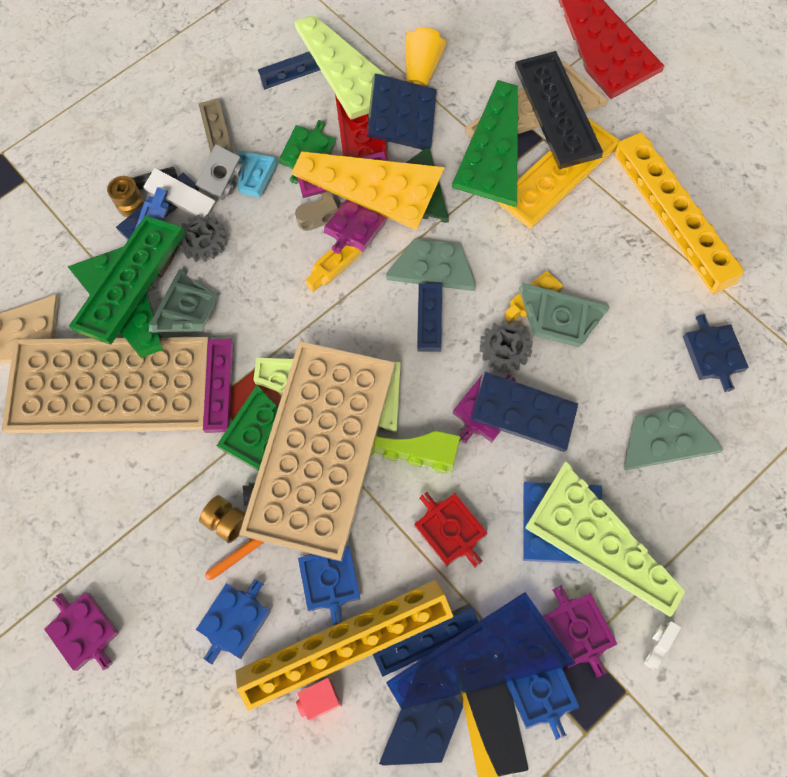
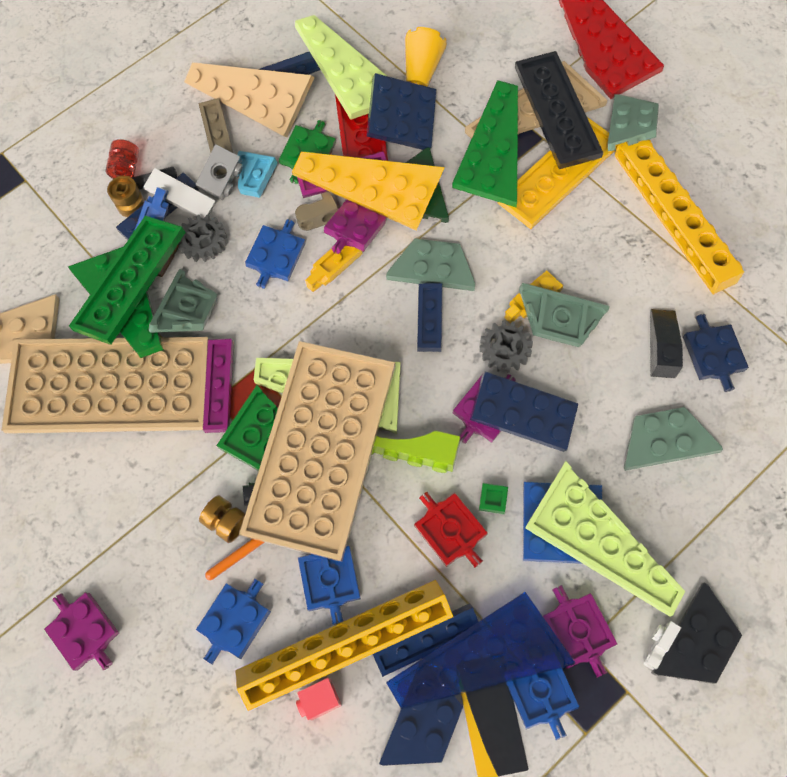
none -> clear red wheel [105,139,139,179]
none -> tan wing [184,62,315,137]
none -> blue plate [245,219,305,289]
none -> green plate [479,483,508,514]
none -> sand green wing [608,94,659,151]
none -> black slope [650,309,683,378]
none -> black wing [651,583,742,684]

